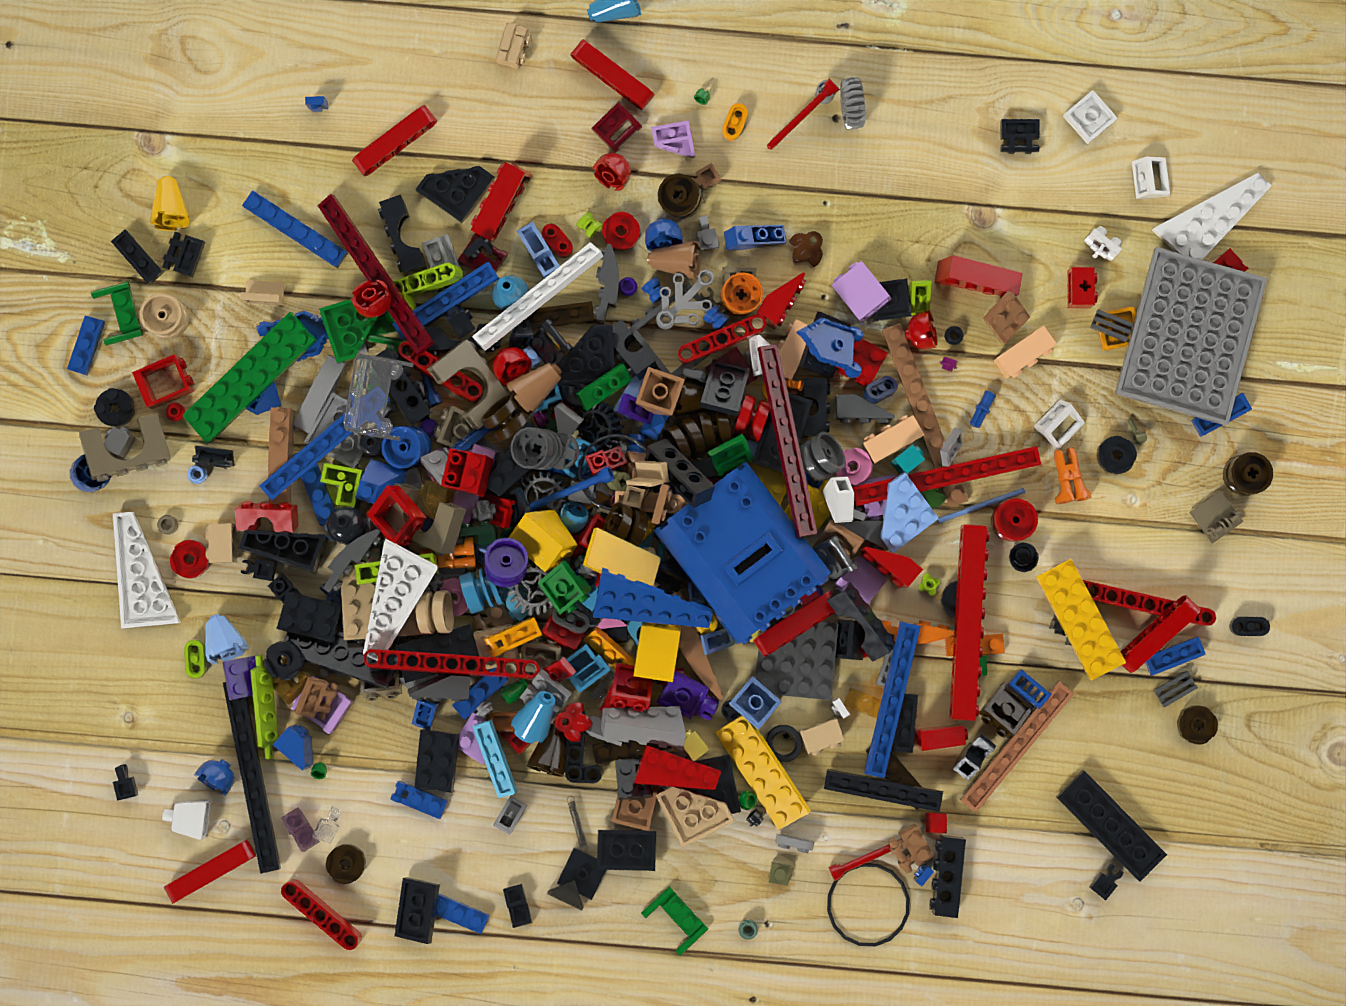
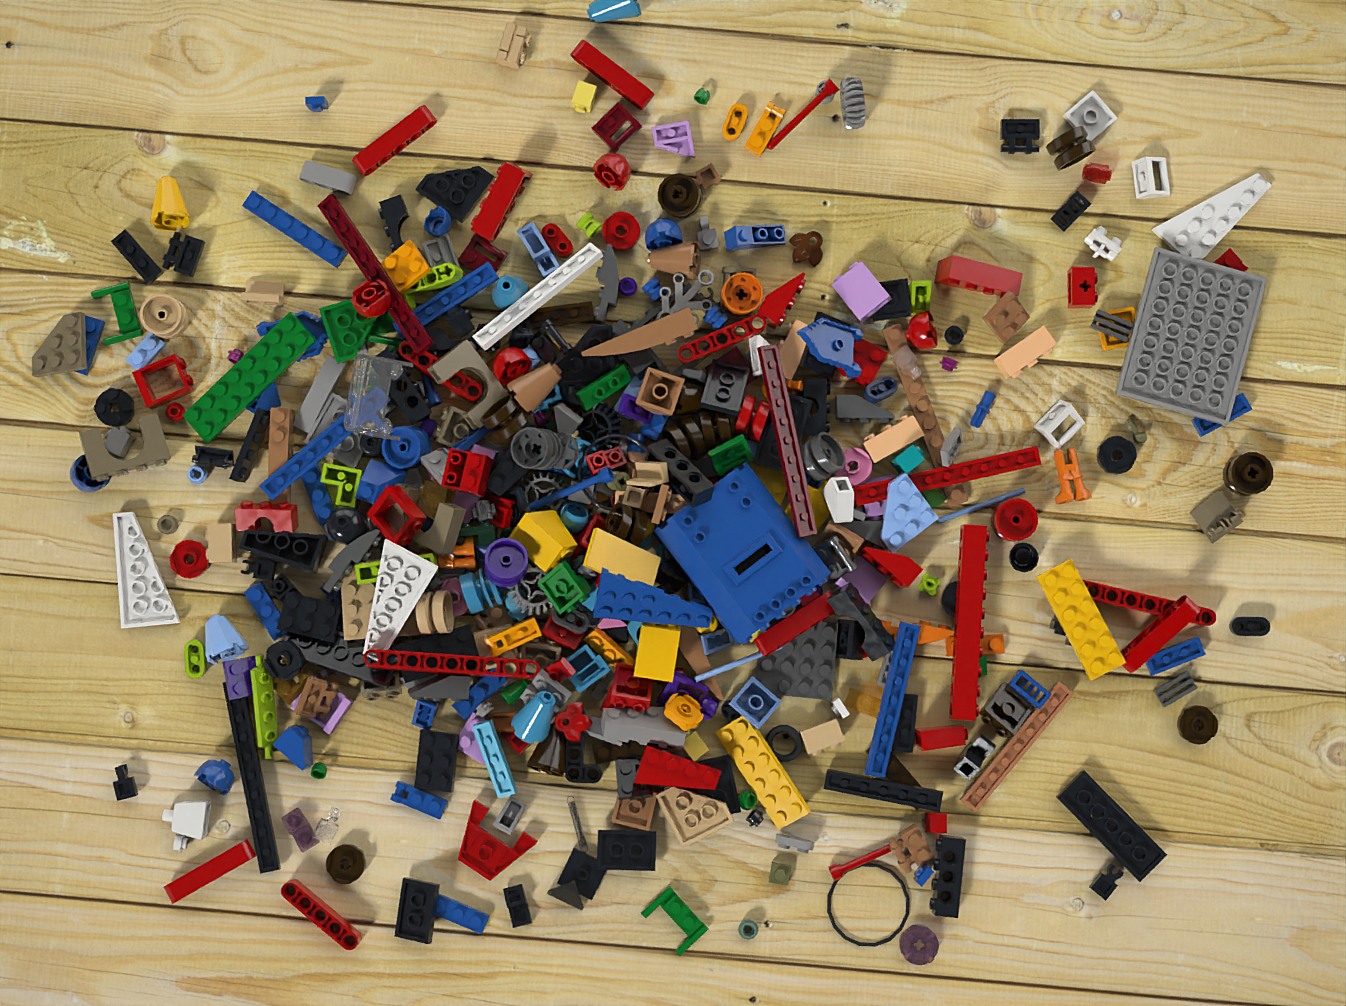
black bracket [463,237,493,259] -> none
none -> dark tan plate [32,312,87,377]
none -> light blue plate [125,332,166,370]
none -> white plate [173,834,188,853]
none -> magenta plate [227,349,244,364]
none -> black plate [229,407,270,483]
none -> blue plate [244,582,287,641]
none -> light grey beam [299,160,357,196]
none -> light orange plate [381,239,432,294]
none -> blue hair [424,206,452,237]
none -> red wing [458,799,538,881]
none -> light yellow brick [572,80,597,113]
none -> medium nougat slope [581,307,698,356]
none -> light orange plate [664,693,703,731]
none -> light blue axle [694,647,782,682]
none -> light orange plate [744,101,787,157]
none -> clear plate [890,345,922,380]
none -> clear purple plate [899,924,939,965]
none -> dark brown wheel [1046,125,1096,171]
none -> black slope [1051,191,1091,232]
none -> clear red brick [1082,163,1112,184]

